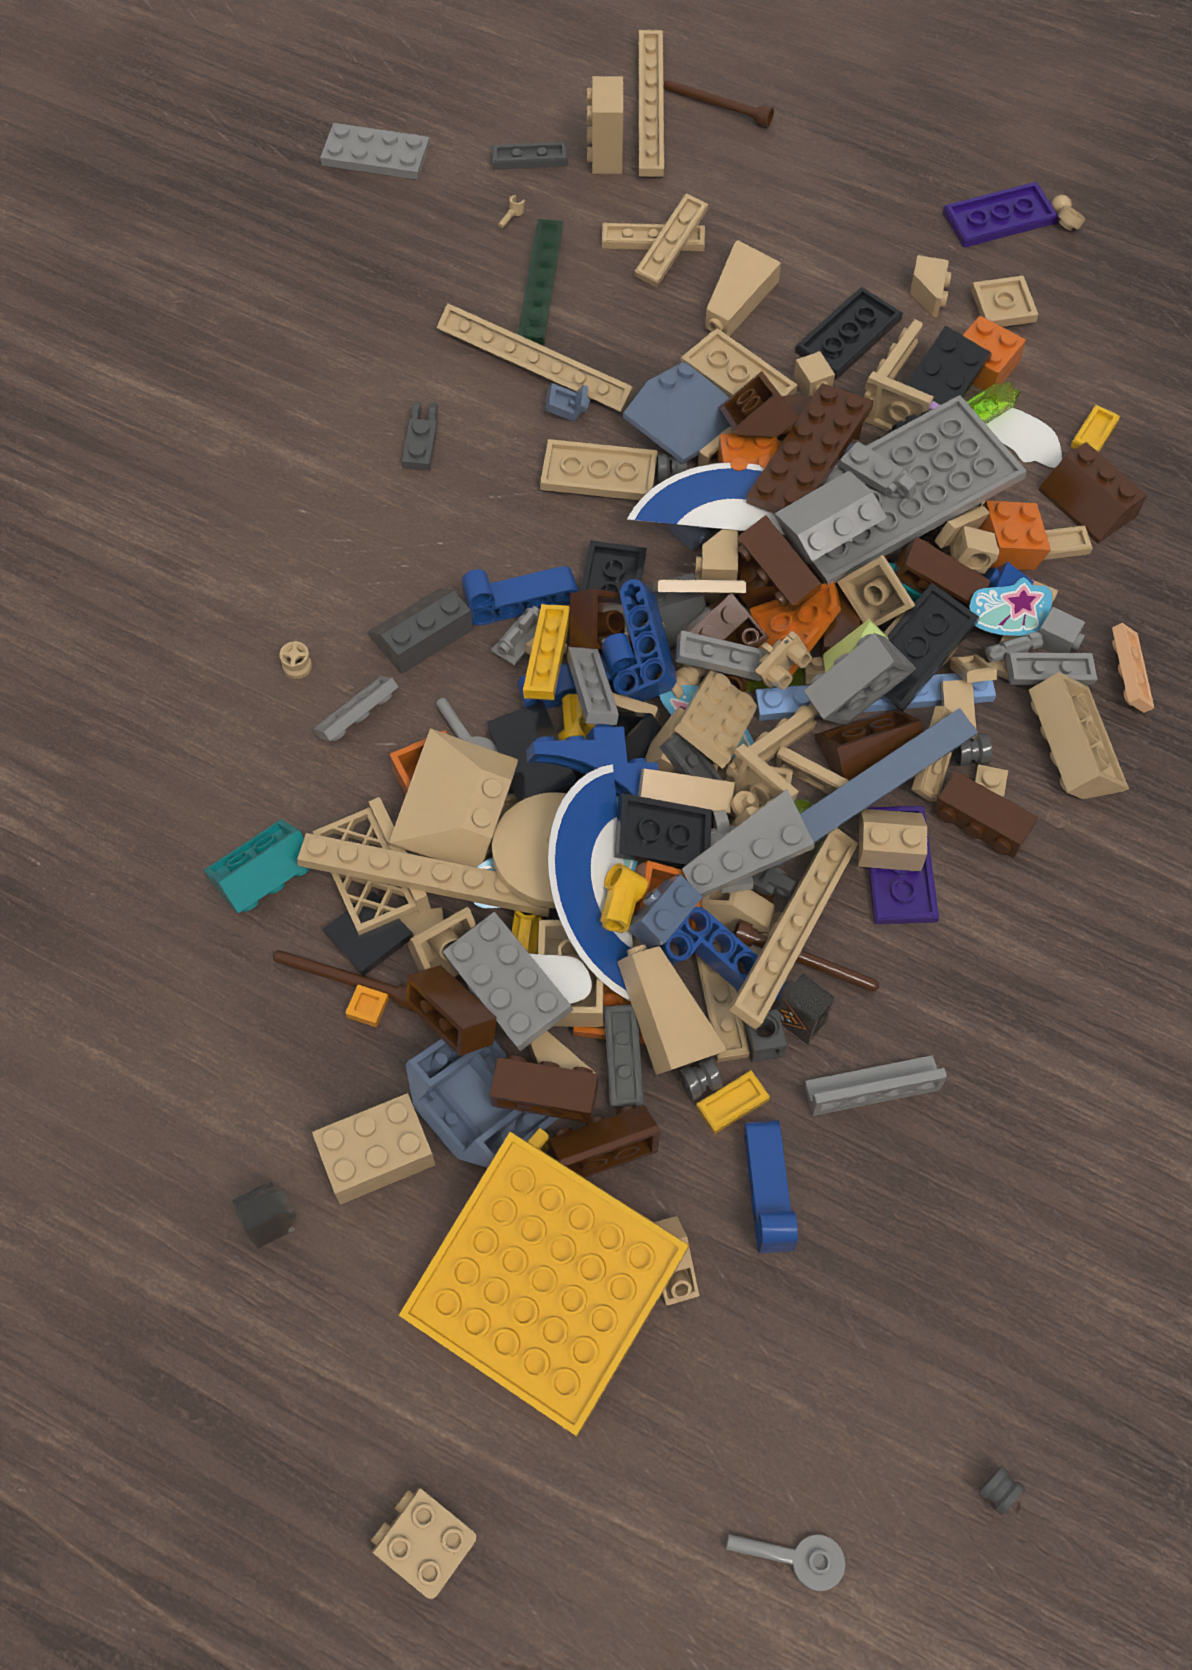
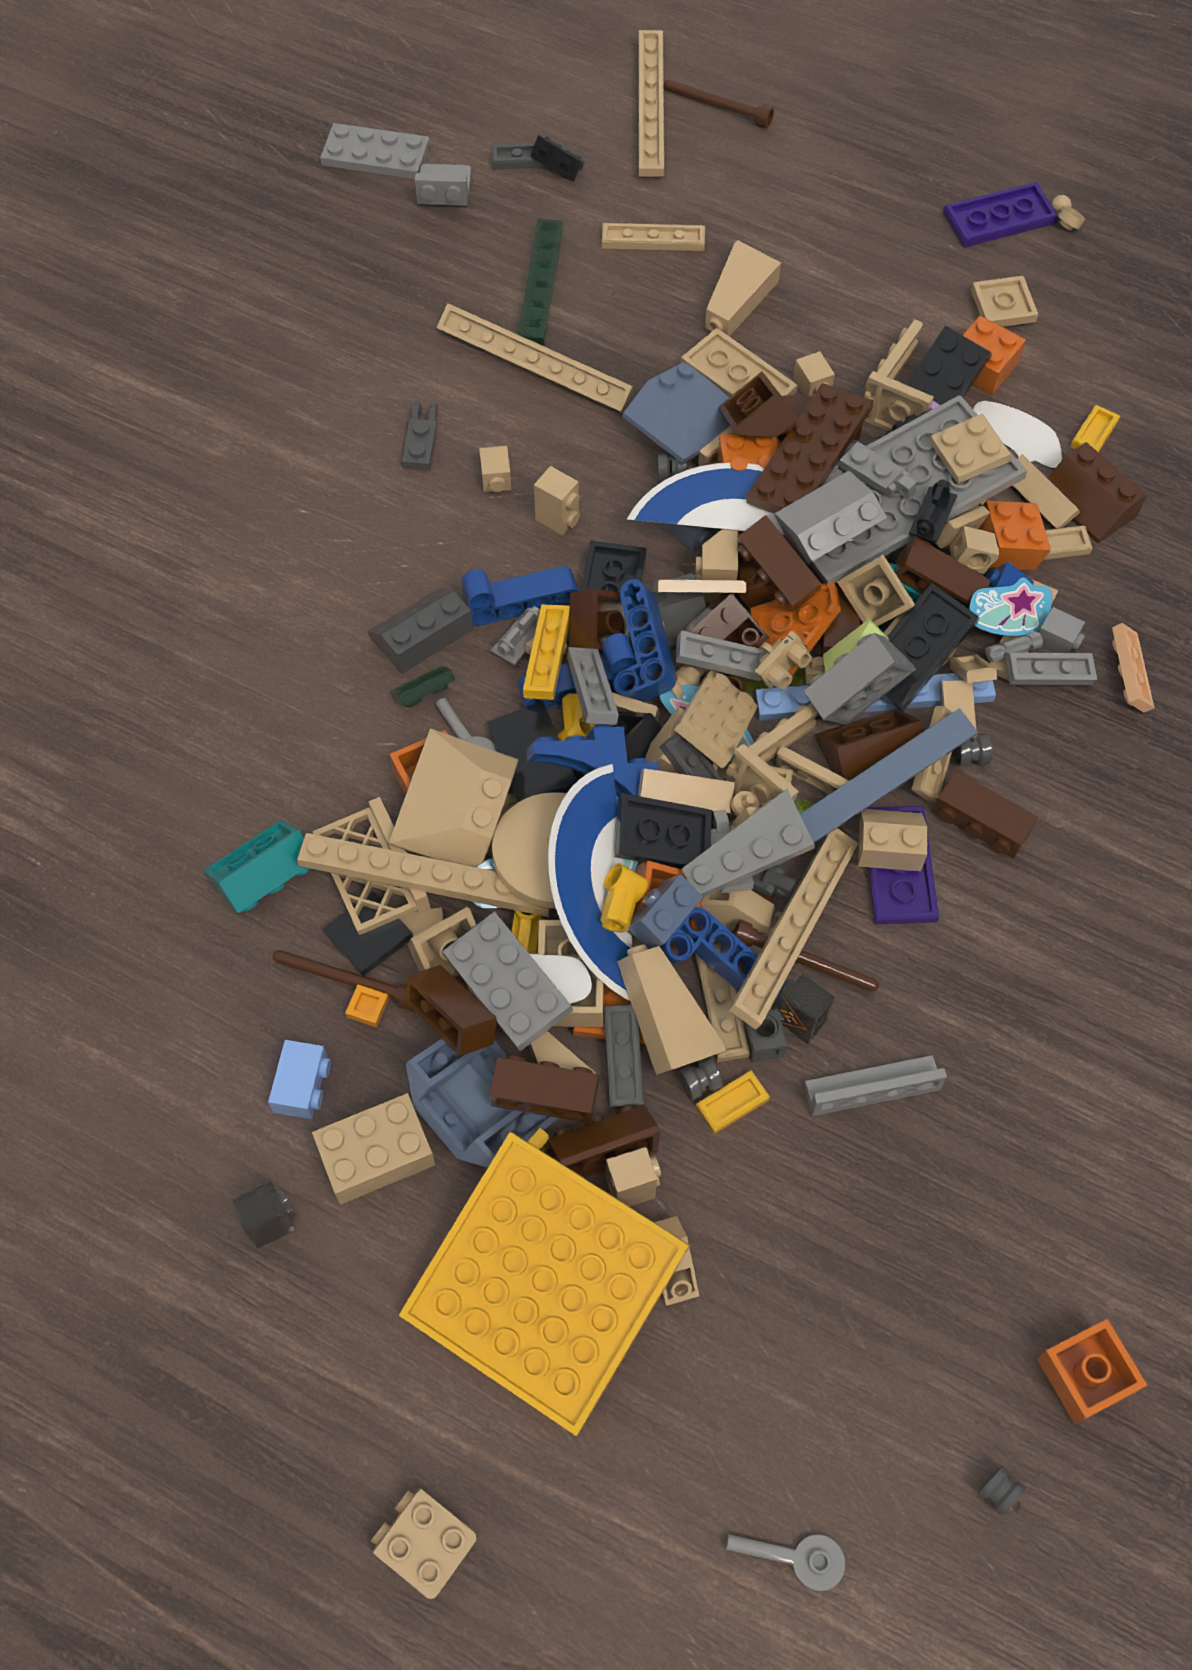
tan wheel [279,641,312,679] -> none
light grey plate [313,676,398,741] -> none
tan hand [498,195,525,229] -> none
tan plate [540,439,658,500] -> none
sand blue bracket [545,383,590,422] -> none
tan brick [587,76,623,174] -> none
tan tile [635,193,708,288] -> none
blue beam [744,1120,798,1254] -> none
black tile [795,287,903,380] -> none
tan slope [910,255,952,318] -> none
clear neon green hinge [967,381,1021,424] -> none
tan plate [974,764,1008,798] -> none
tan slope [1029,672,1129,799] -> none
none -> light blue brick [268,1040,331,1120]
none -> clear green plate [390,665,455,707]
none -> light grey bracket [415,164,471,206]
none -> tan brick [479,446,511,492]
none -> black hinge [530,135,585,182]
none -> tan brick [534,466,580,535]
none -> tan brick [606,1147,661,1207]
none -> black hinge [909,480,958,542]
none -> tan plate [930,413,1011,484]
none -> tan tile [1012,454,1080,529]
none -> orange brick [1036,1319,1148,1425]

